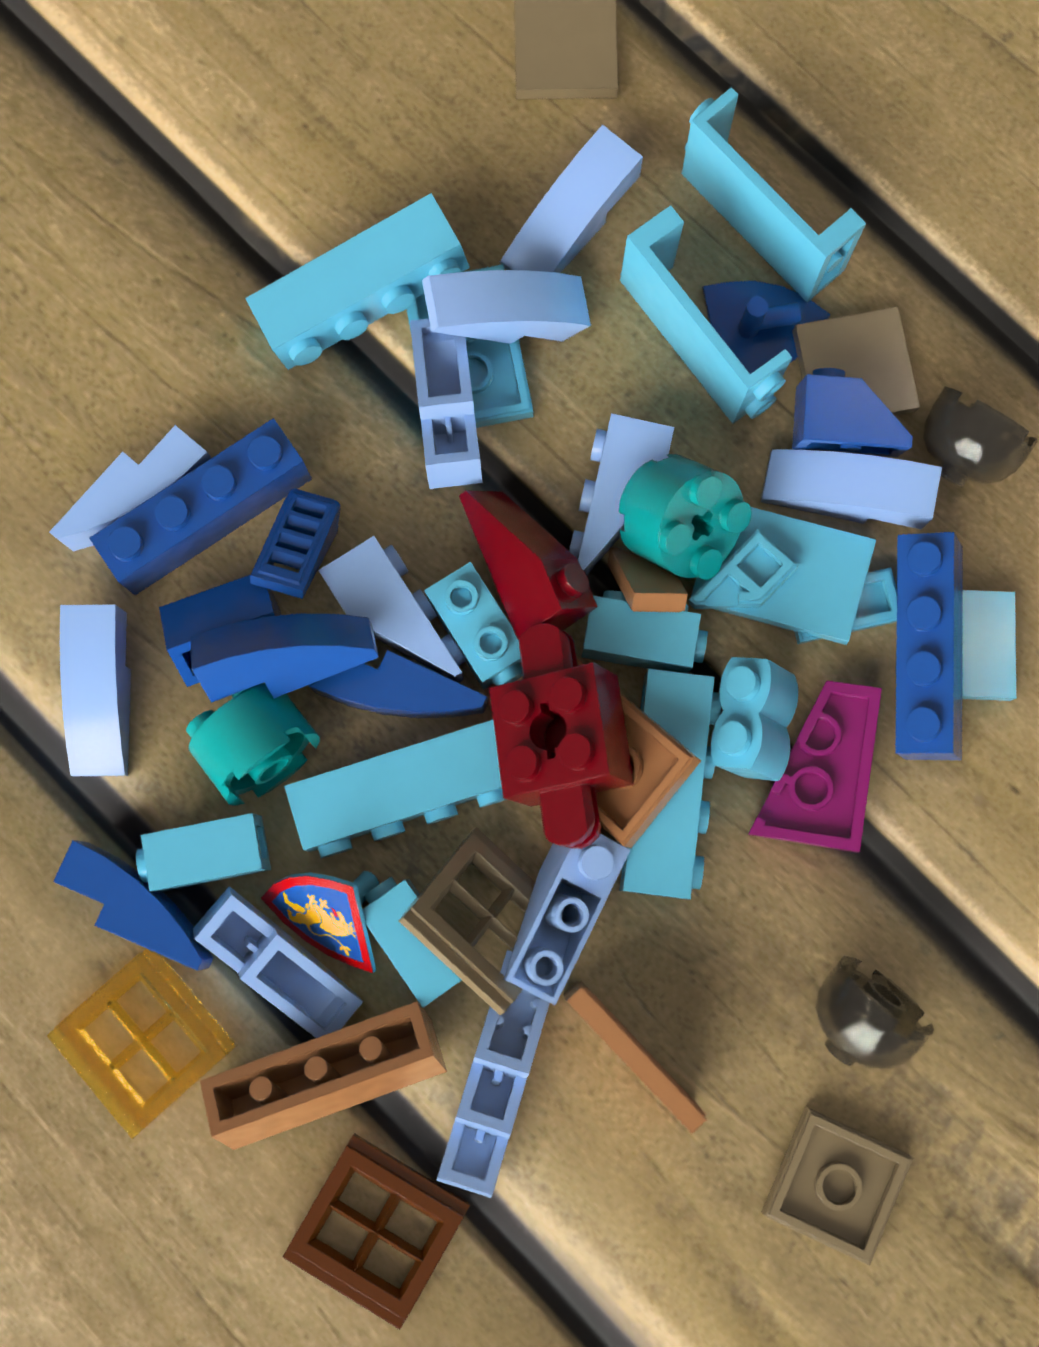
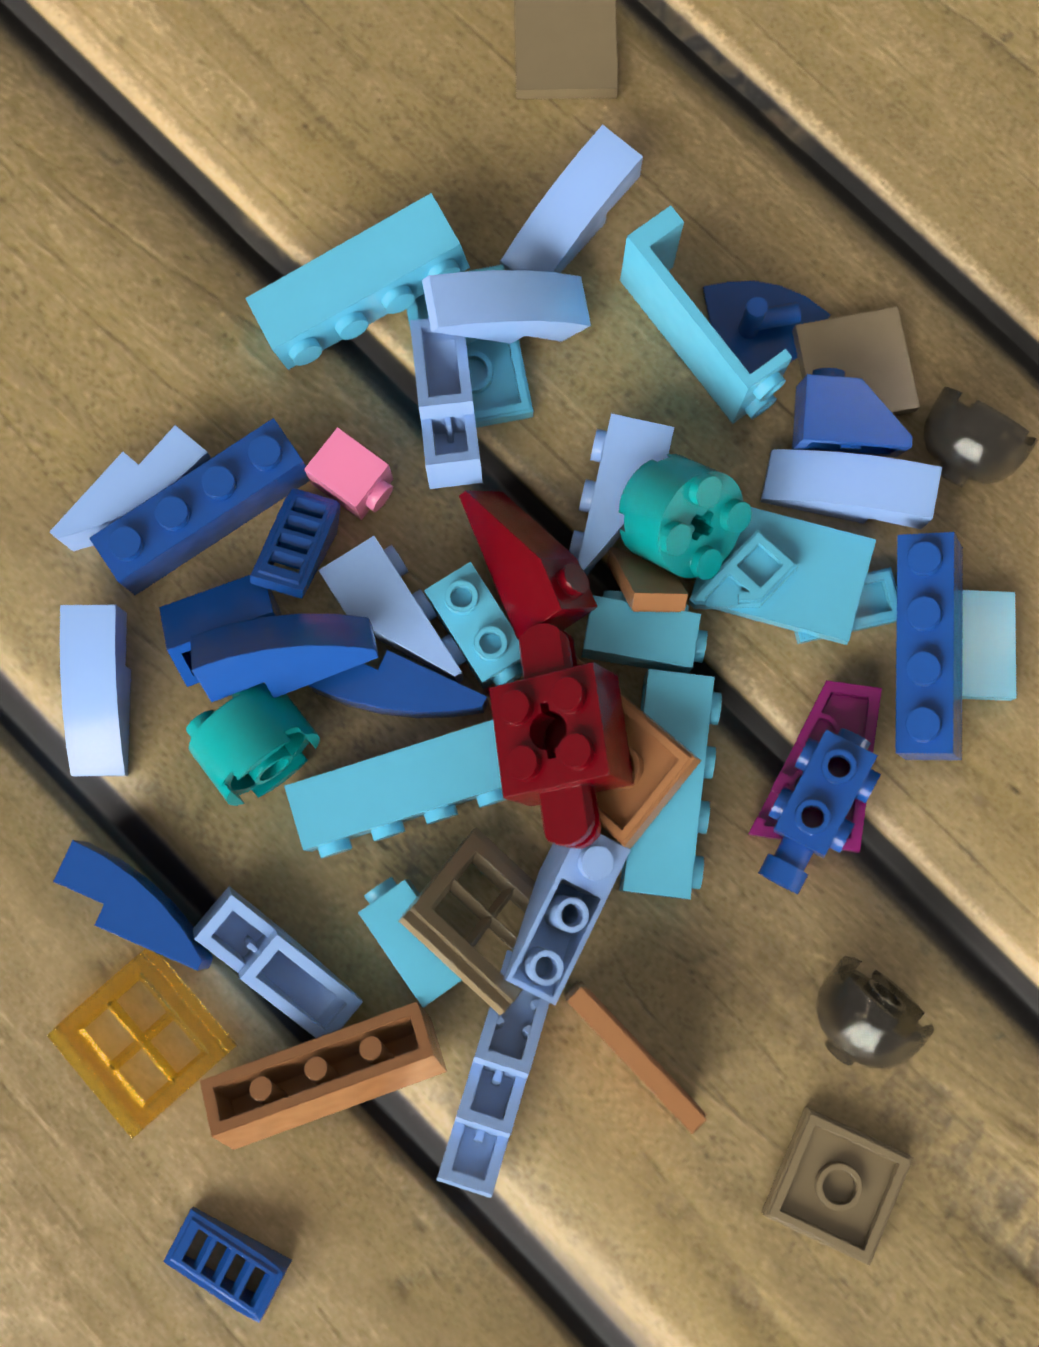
medium azure brick [136,813,271,891] -> none
shield [261,871,379,973] -> none
reddish brown piece [283,1133,470,1330] -> none
medium azure panel [682,87,866,302] -> none
medium azure brick [711,657,798,781] -> none
none -> blue slope [163,1207,292,1323]
none -> bright pink brick [304,427,393,520]
none -> blue brick [758,728,881,895]

